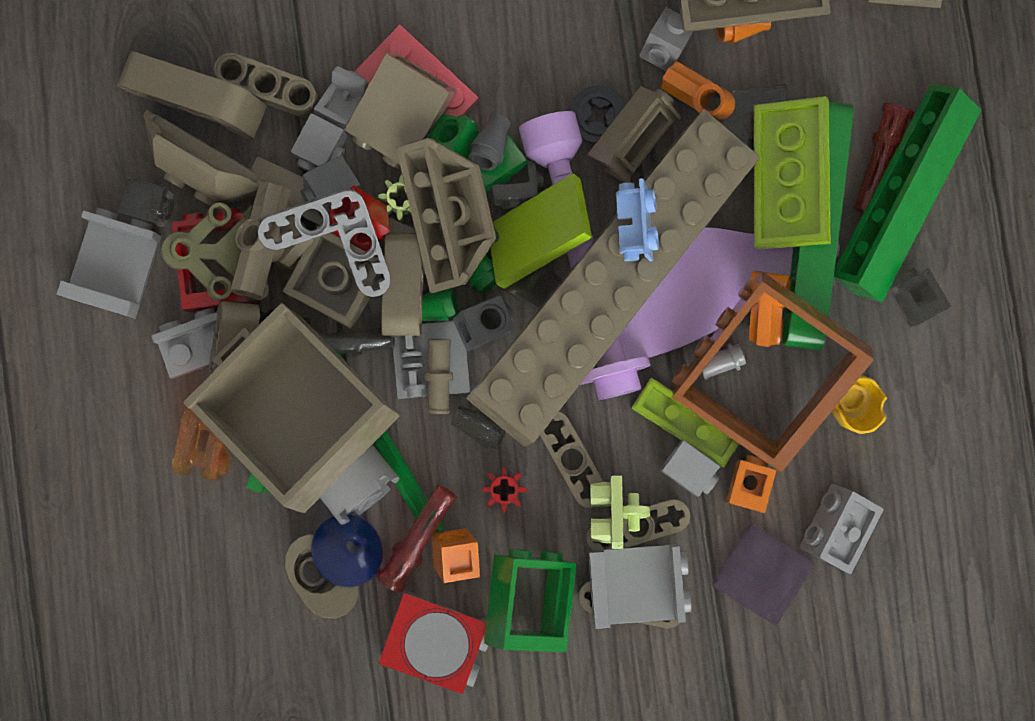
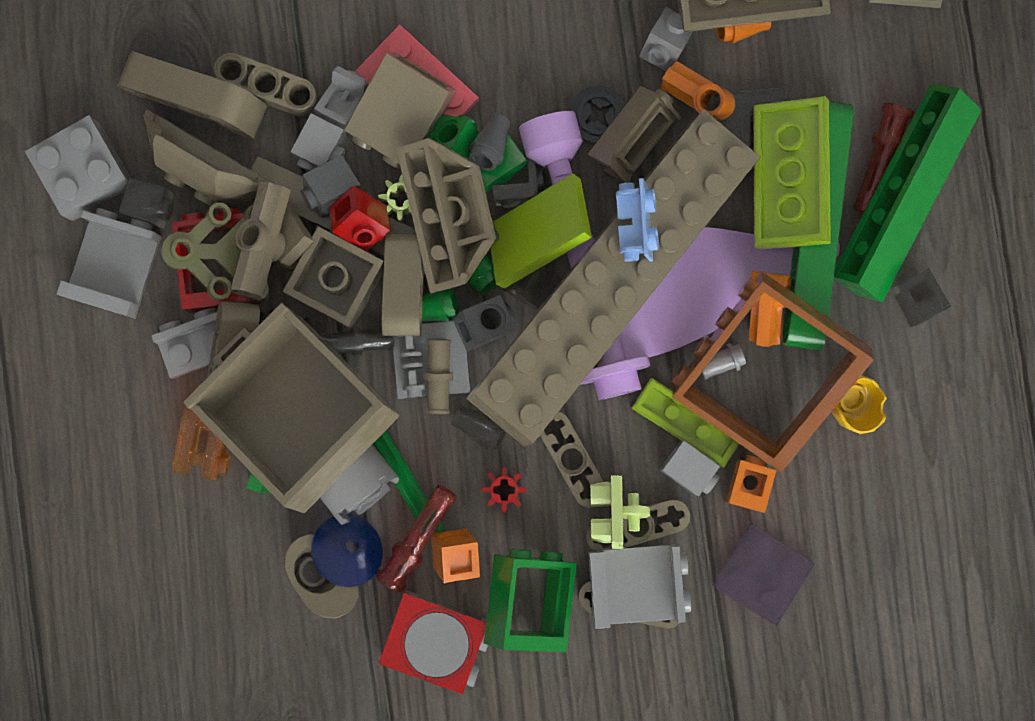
light grey beam [258,189,390,297] -> none
light grey bracket [800,484,884,574] -> none
none -> light grey brick [25,115,136,221]

